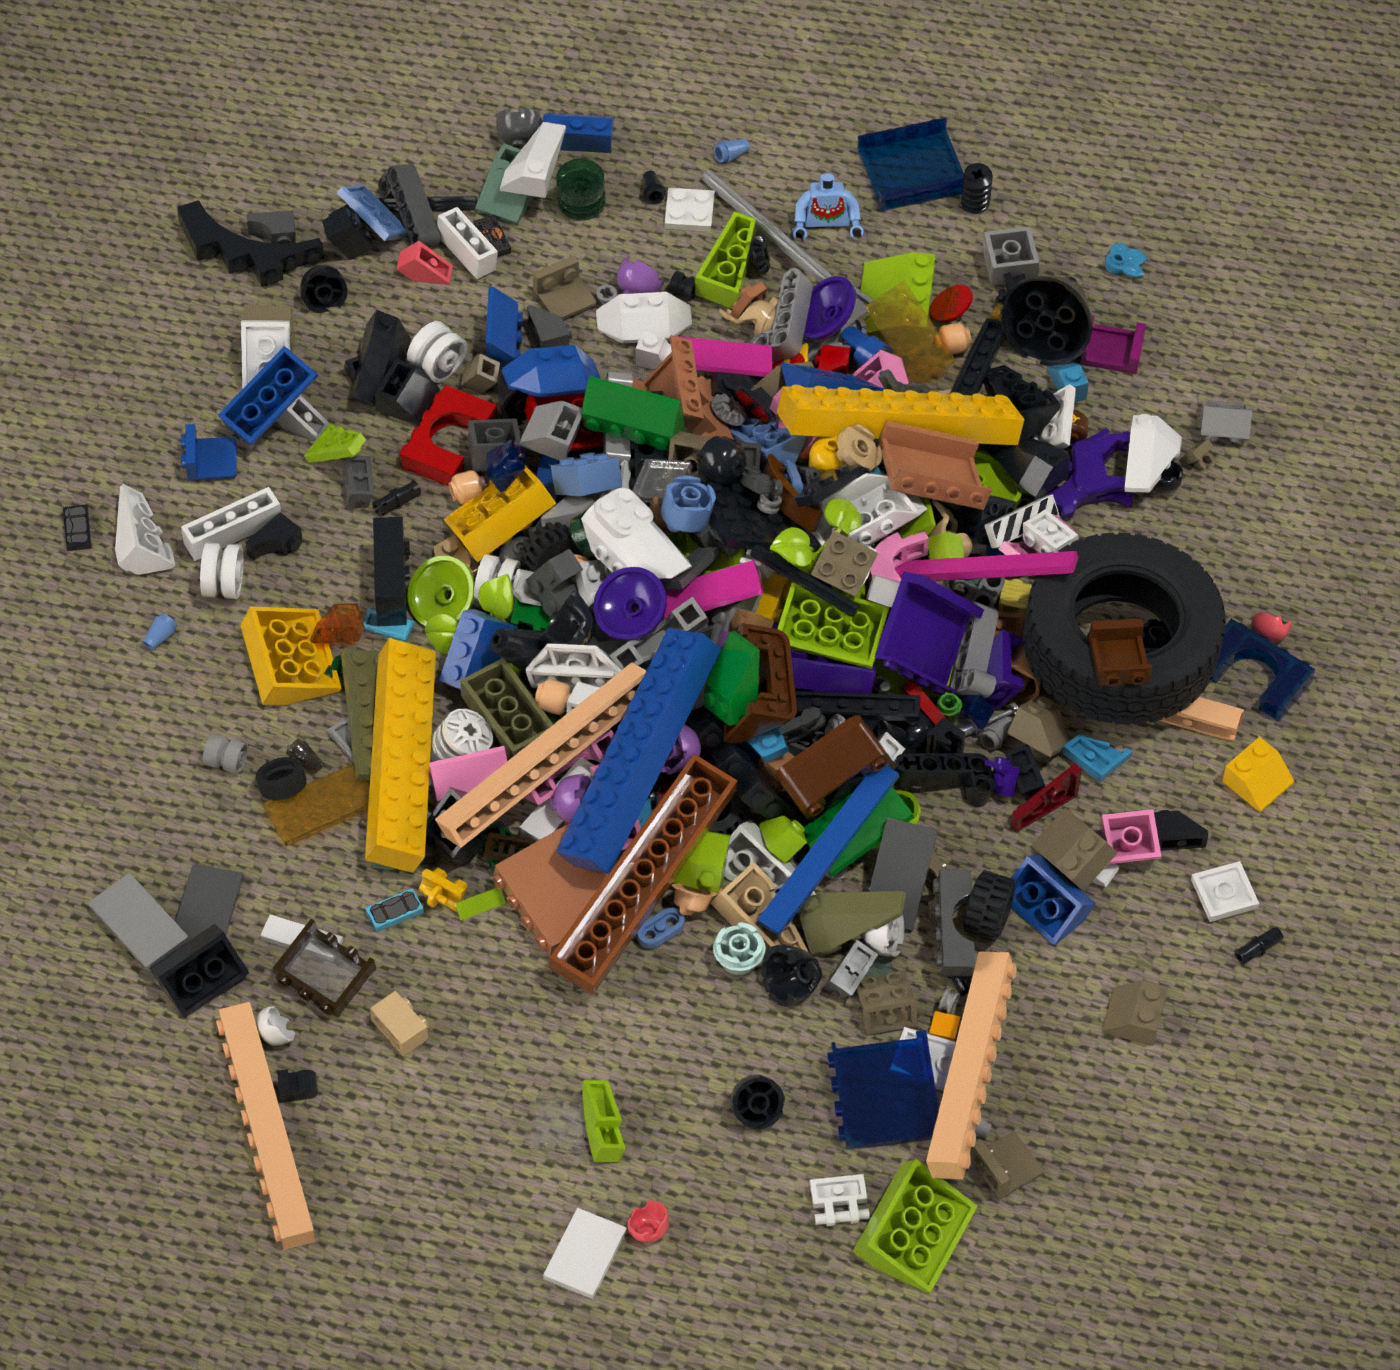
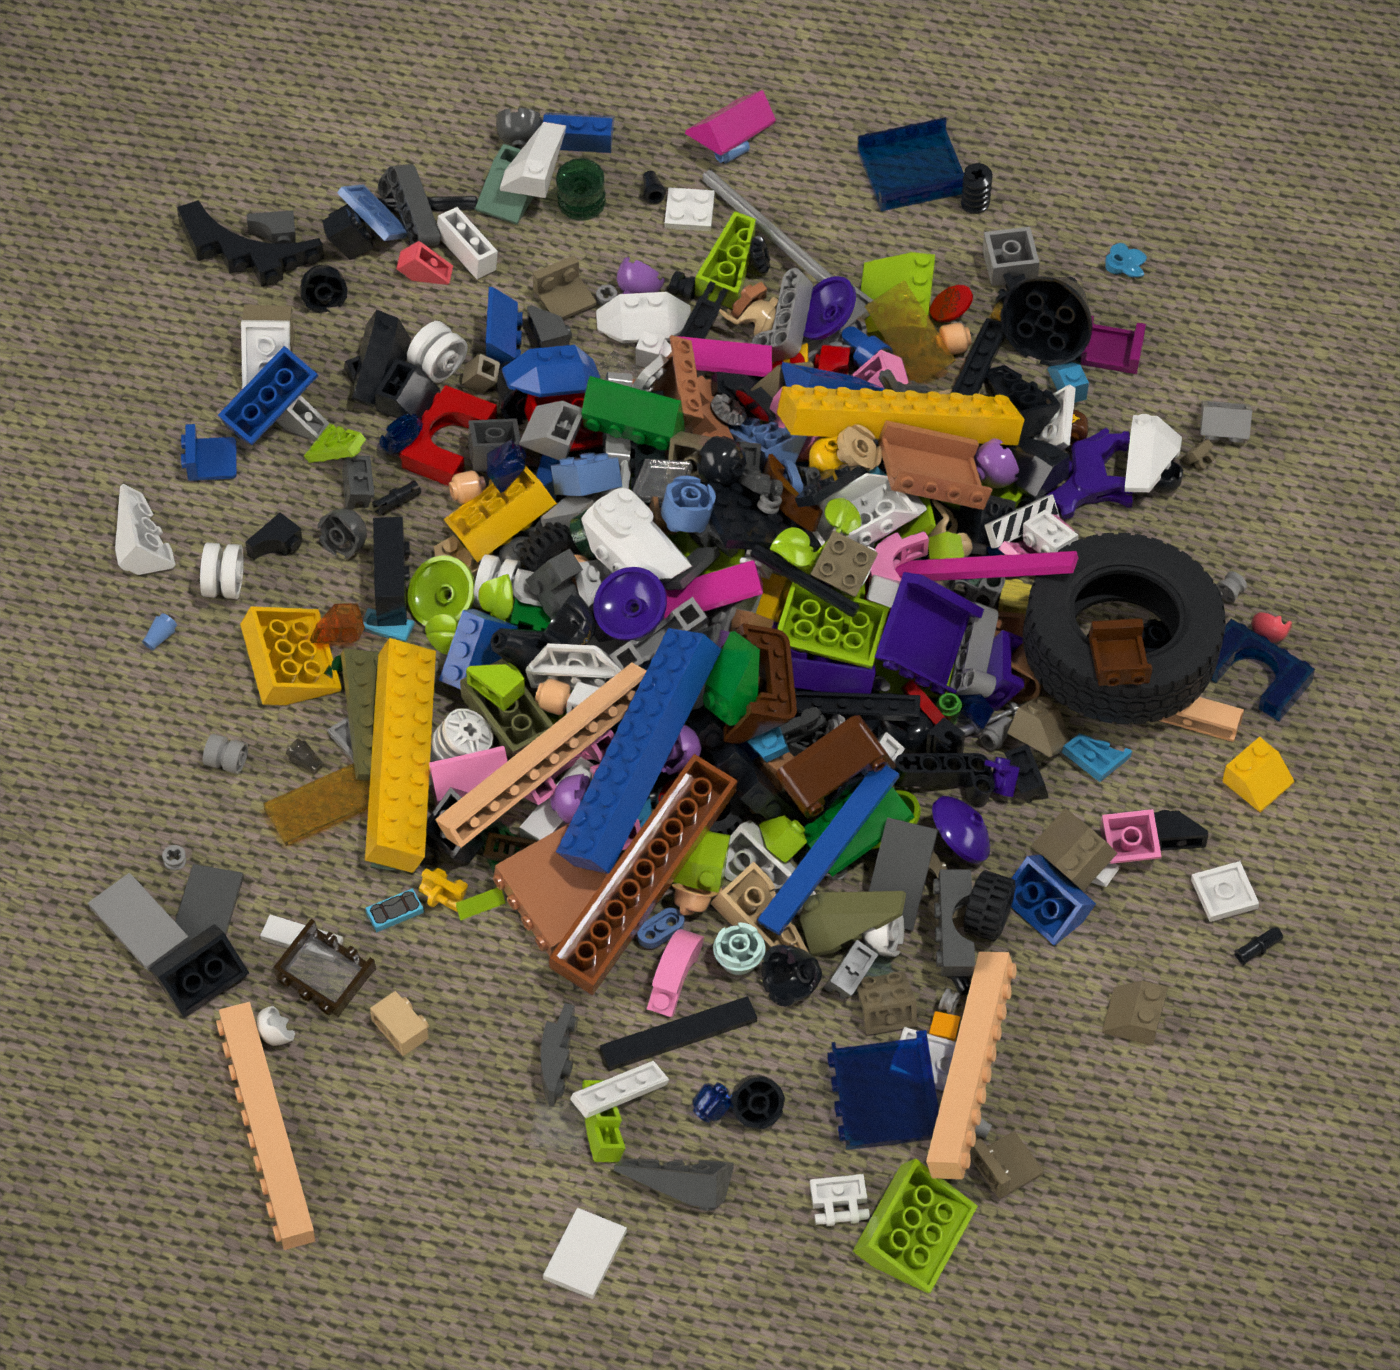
tile [63,504,92,551] -> none
white brick [181,487,281,561] -> none
black tyre [255,757,307,800] -> none
black leg [277,1069,318,1103] -> none
tile [473,215,511,257] -> none
coral hair [628,1200,669,1243] -> none
light blue torso [792,173,864,240] -> none
dark red wing [1011,763,1082,832] -> none
none -> light grey bush [162,845,186,871]
none -> dark grey cylinder [318,508,367,559]
none -> clear blue tile [379,414,423,454]
none -> lime slope [466,664,525,711]
none -> dark grey slope [541,1003,578,1107]
none -> white tile [570,1061,669,1118]
none -> black tile [600,996,757,1071]
none -> dark grey wedge [614,1158,734,1211]
none -> white plate [632,354,669,392]
none -> bright pink arch [647,929,704,1017]
none -> black hinge [680,281,728,339]
none -> dark pink slope [685,90,776,156]
none -> clear blue head [692,1082,731,1123]
none -> dark purple dish [932,796,990,864]
none -> medium lavender cylinder [974,438,1019,489]
none -> light grey wheel [1216,571,1247,603]

